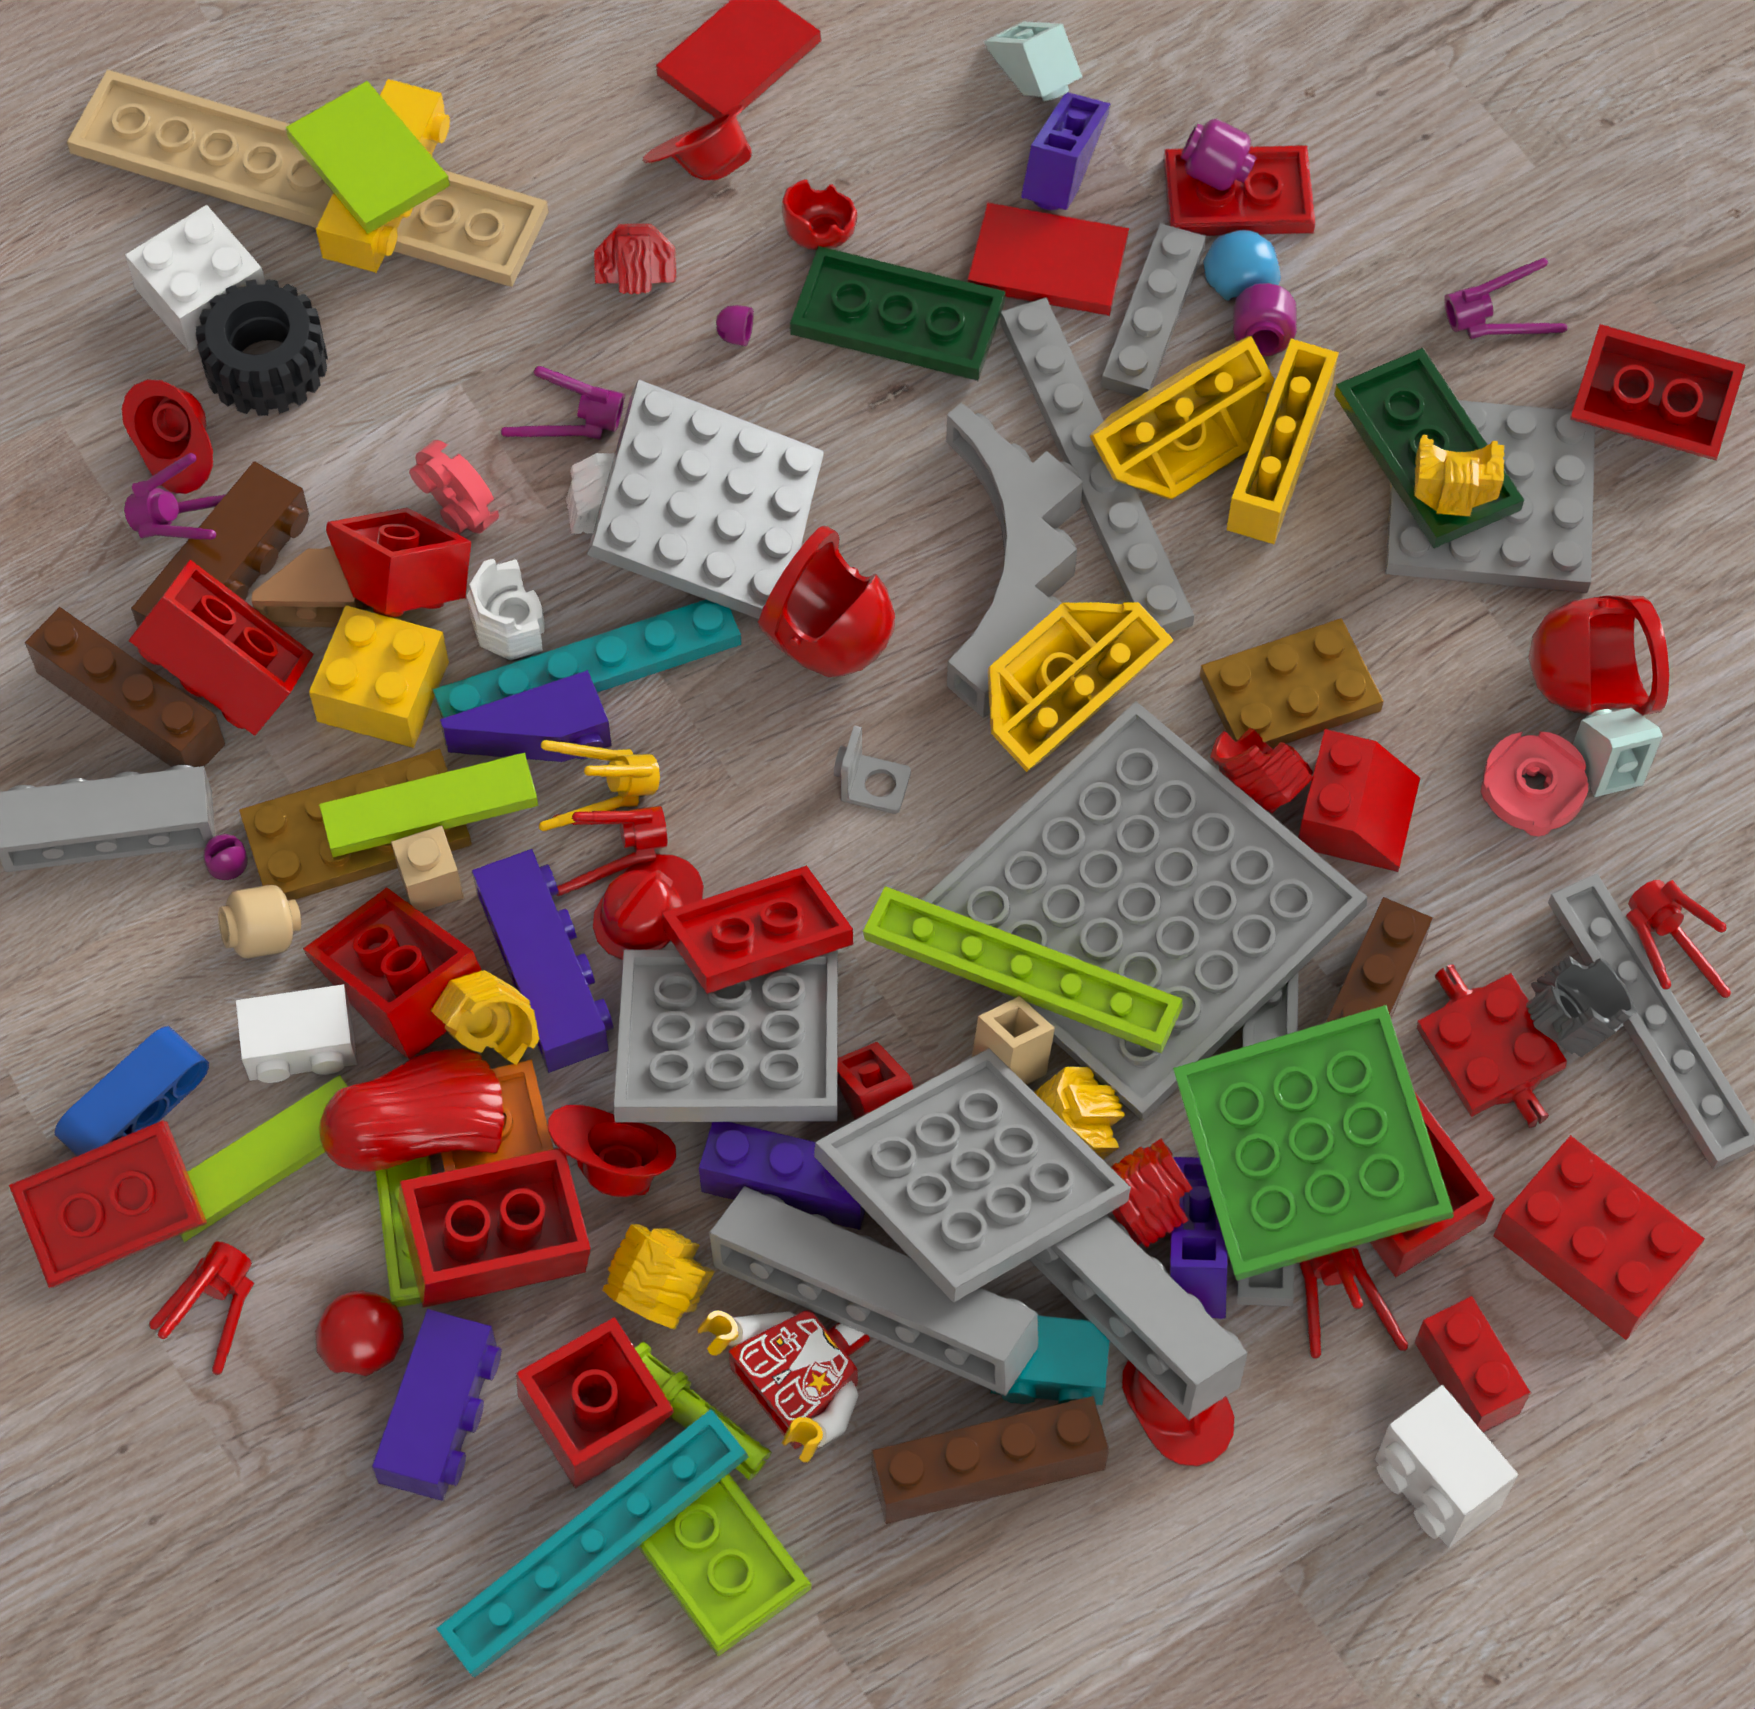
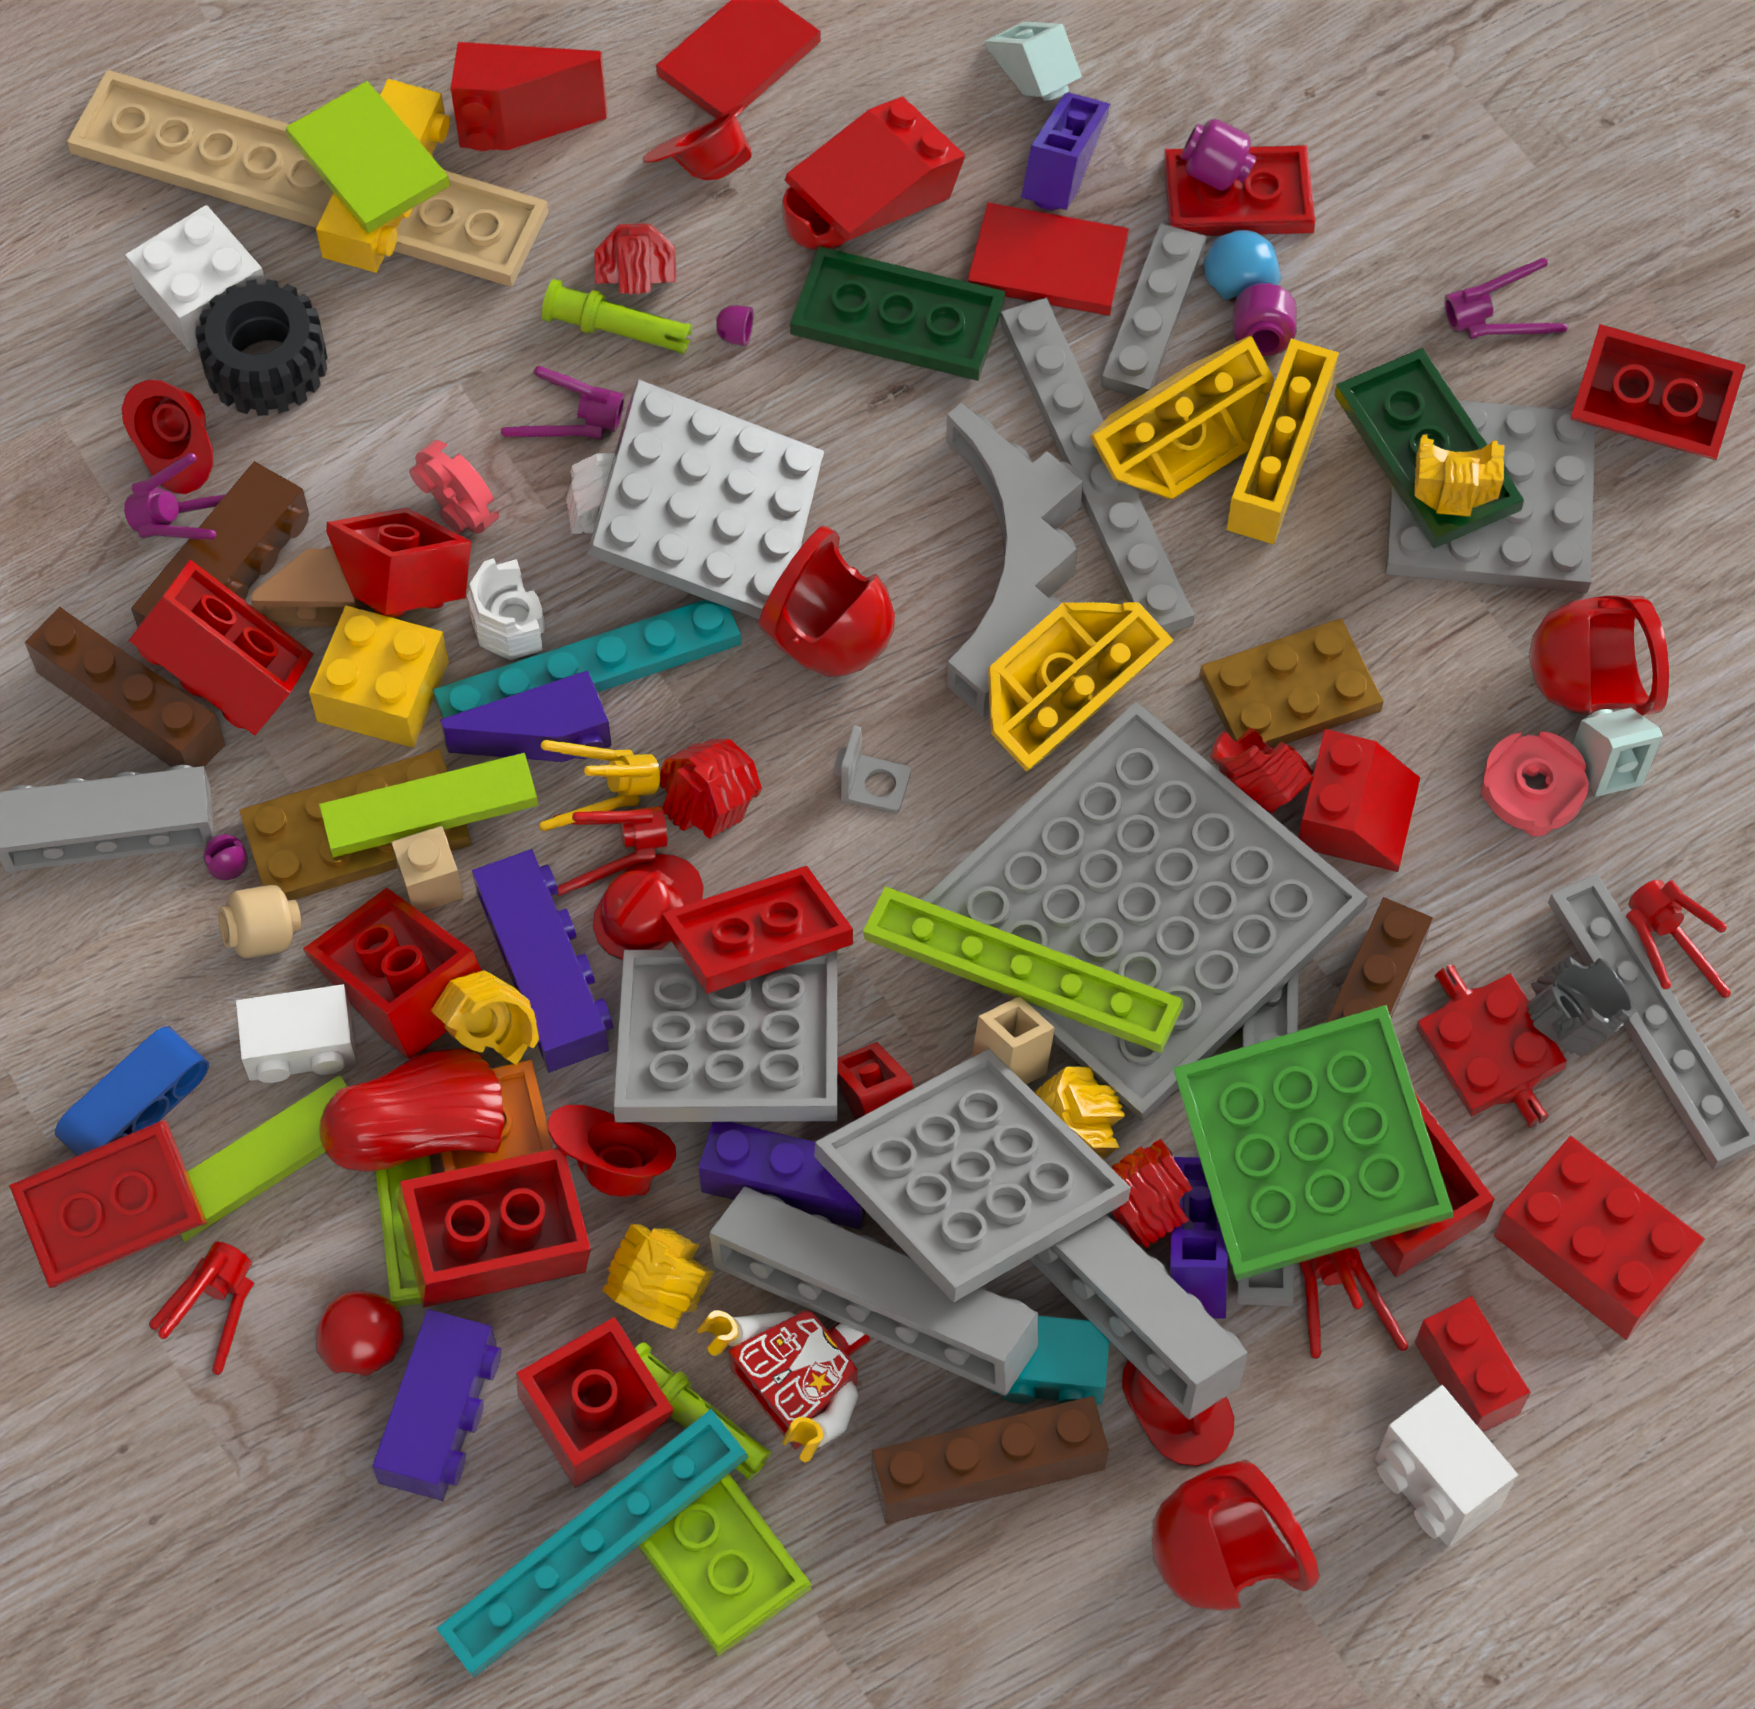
none -> red slope [450,42,608,151]
none -> lime pin [541,278,693,355]
none -> red hair [659,739,762,839]
none -> red slope [784,96,966,241]
none -> red piece [1152,1460,1320,1611]

